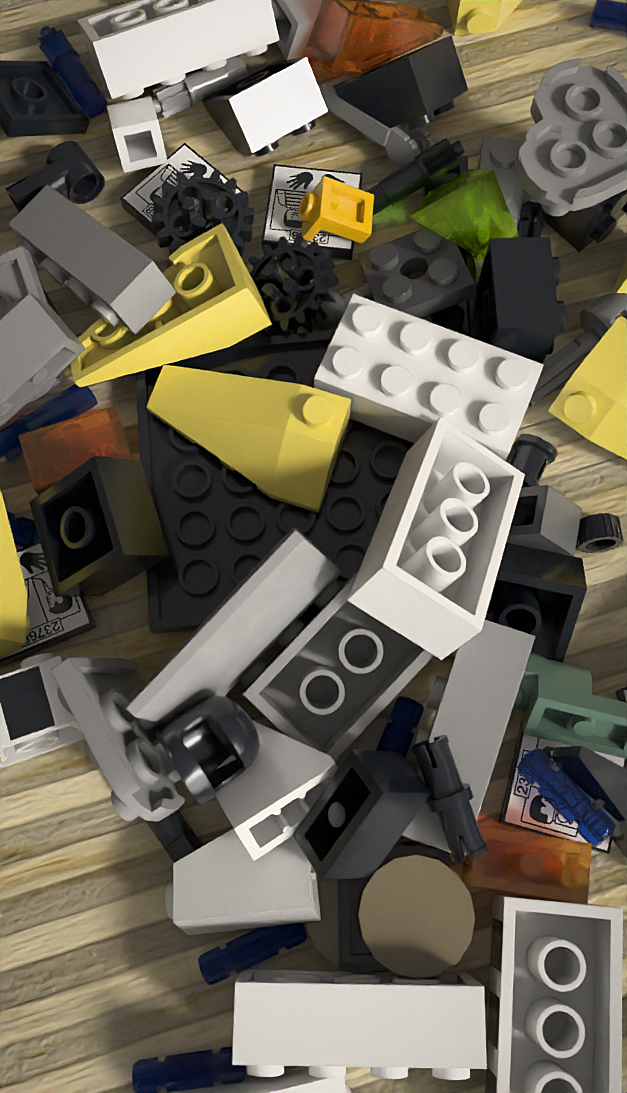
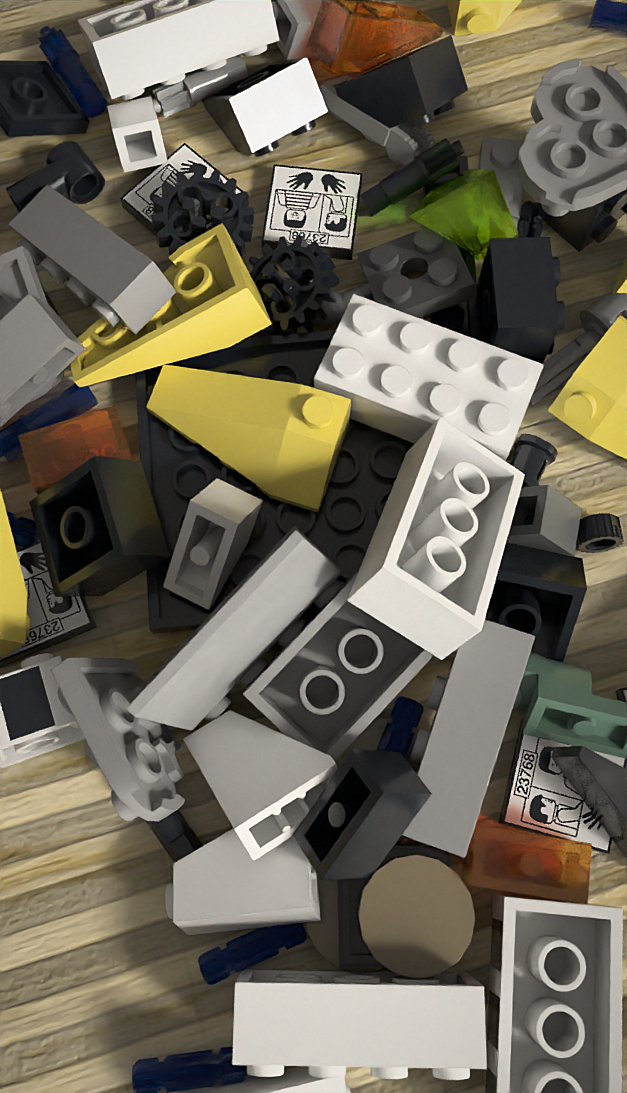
black helmet [156,695,260,805] -> none
yellow bracket [298,176,374,244] -> none
black pin [411,735,488,863] -> none
clear blue axle [517,748,616,847] -> none
none -> white slope [163,478,263,610]

